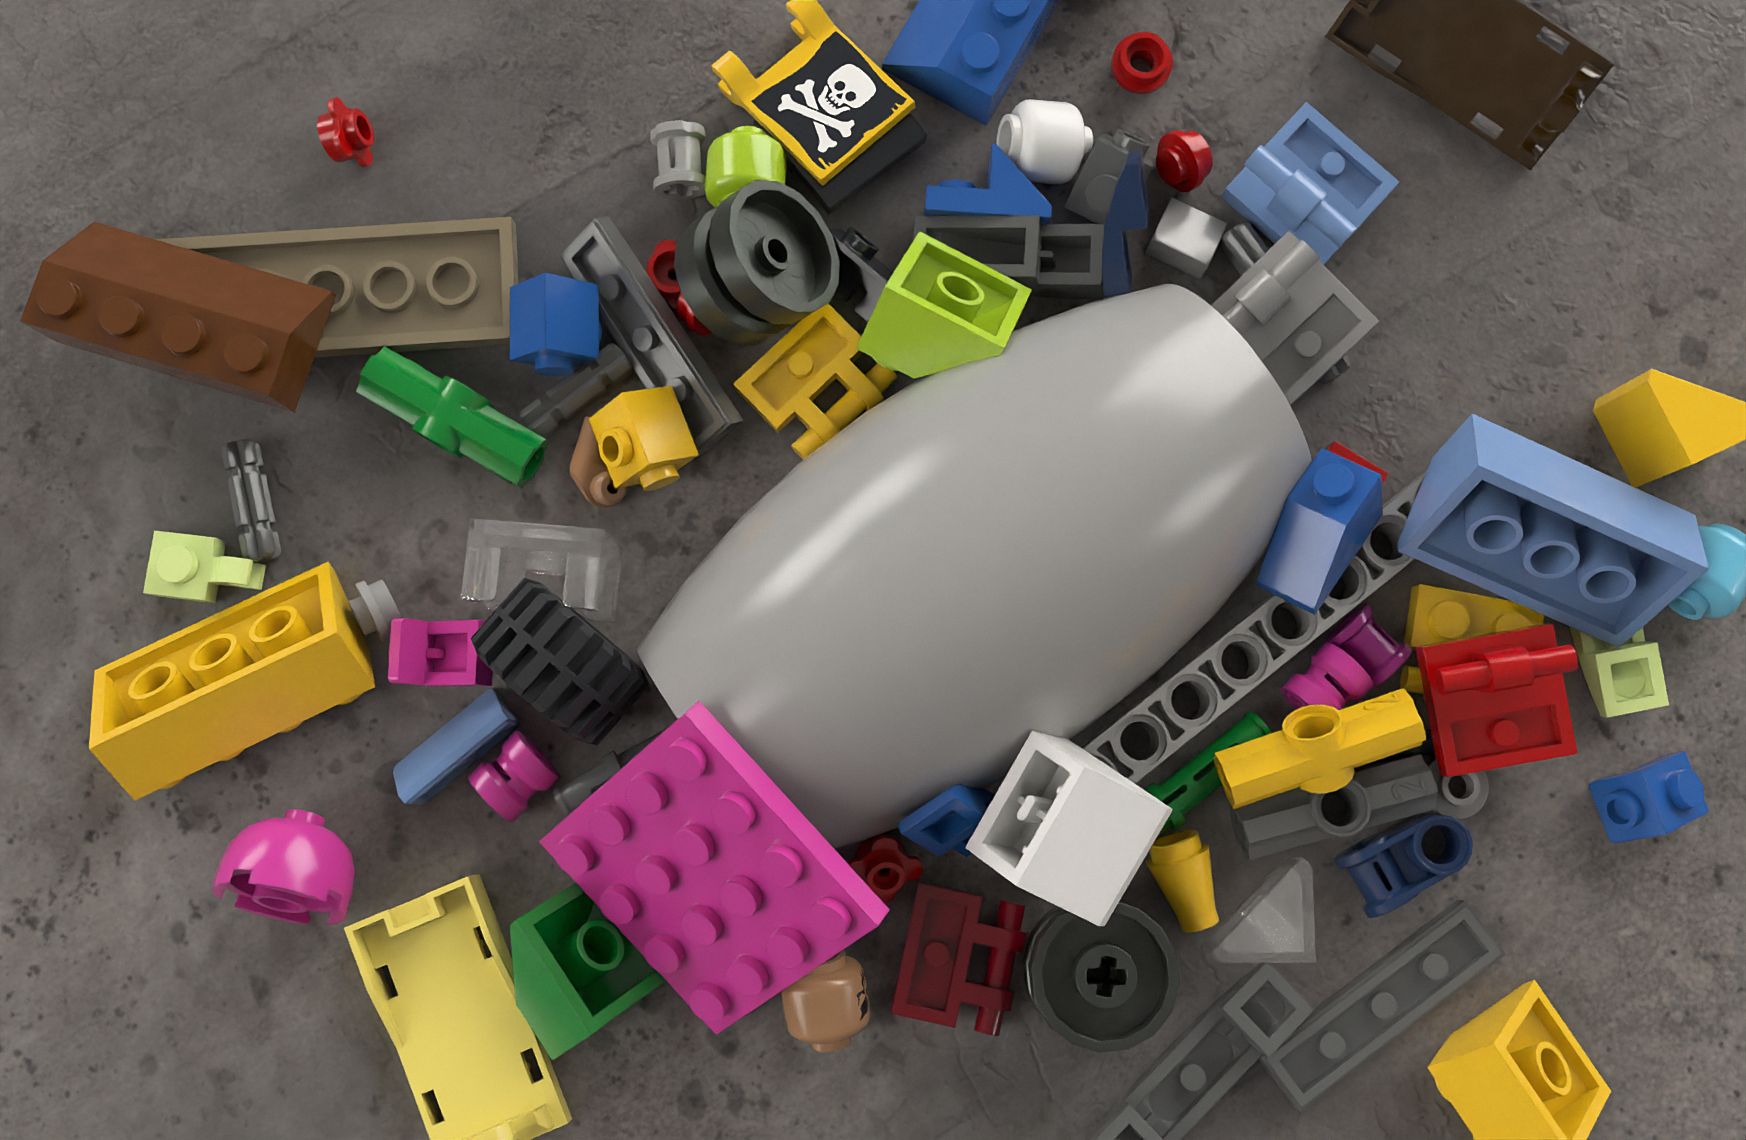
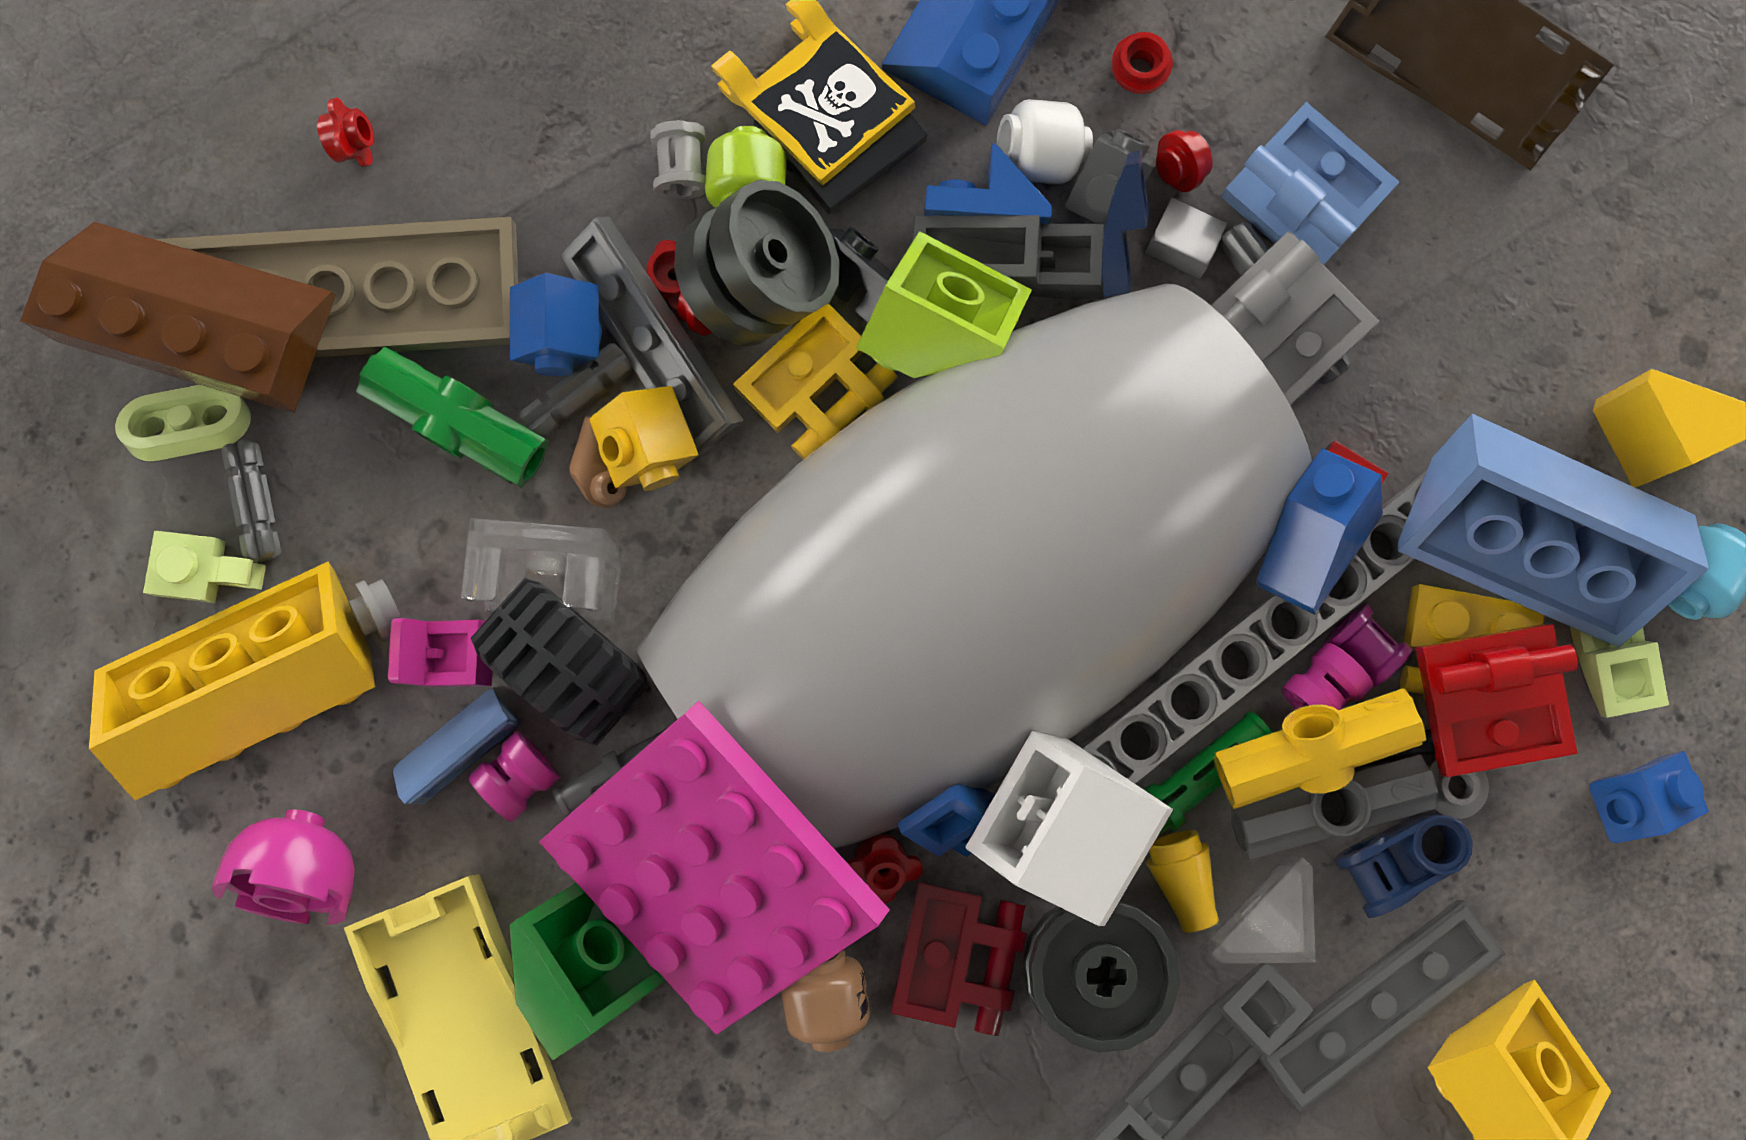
none -> yellowish green plate [115,385,251,461]

